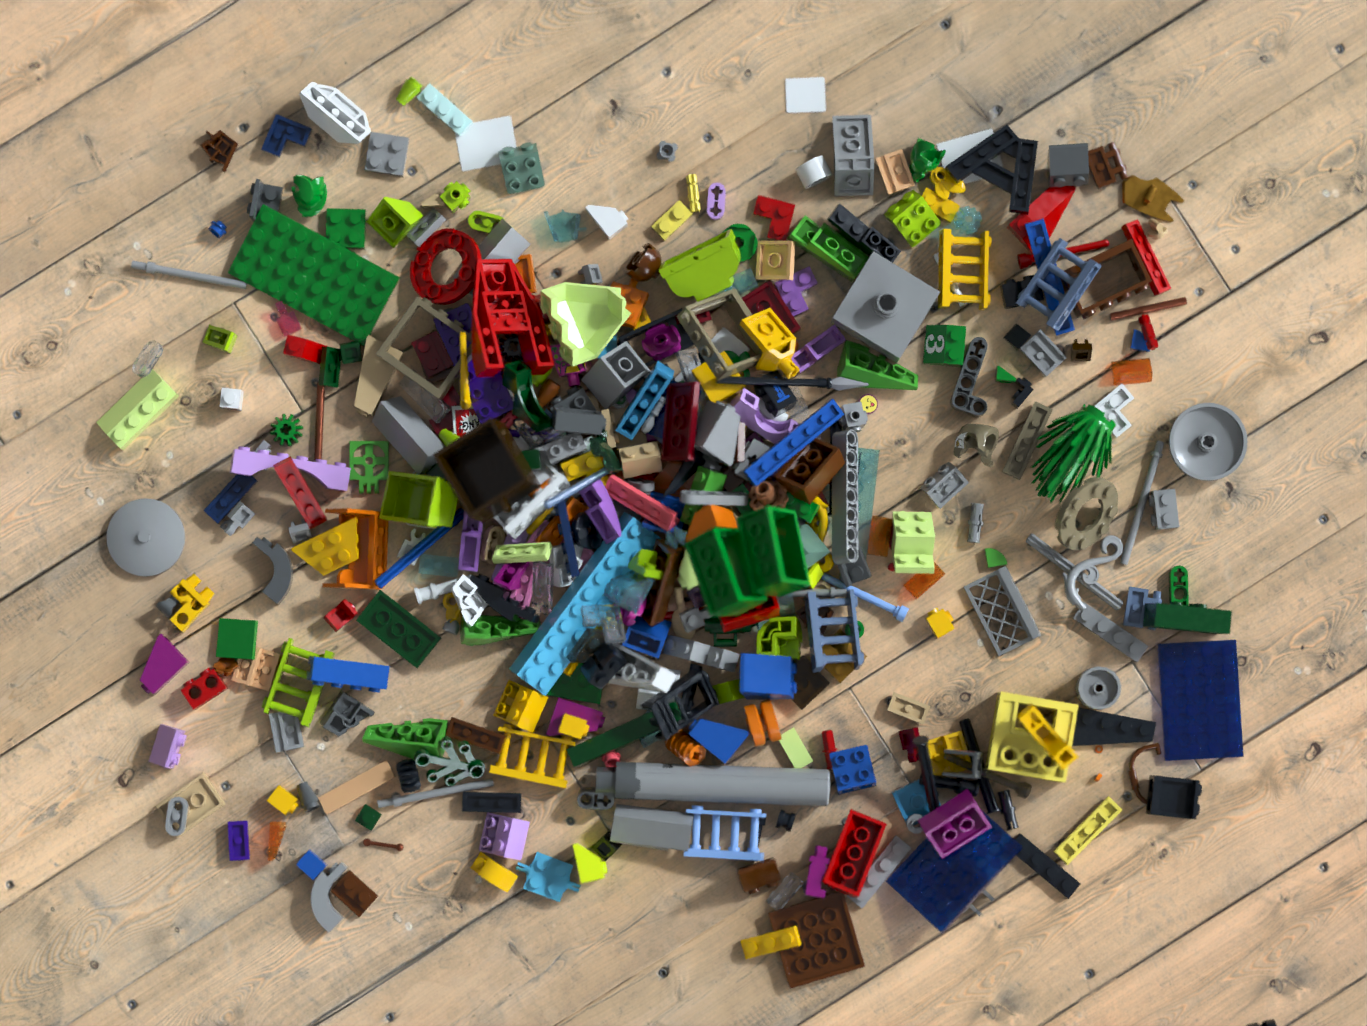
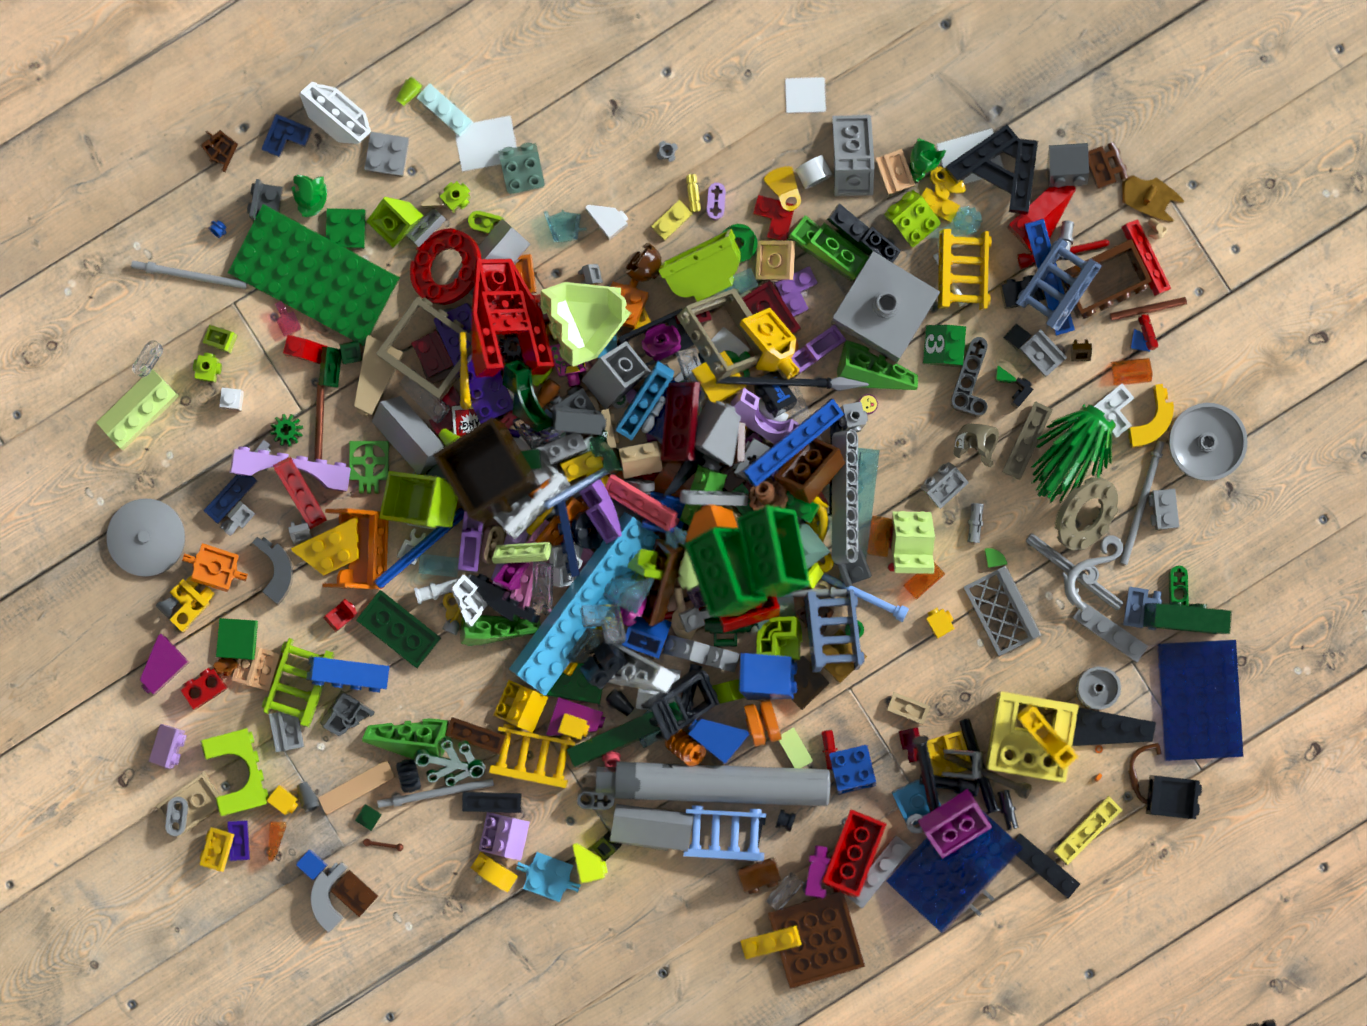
none -> orange plate [182,543,248,592]
none -> lime brick [193,353,222,383]
none -> lime arch [200,728,269,817]
none -> yellow bracket [200,827,234,872]
none -> black cone [605,688,634,716]
none -> yellow piece [764,166,801,211]
none -> light grey pin [1058,220,1074,261]
none -> yellow arch [1128,384,1174,448]

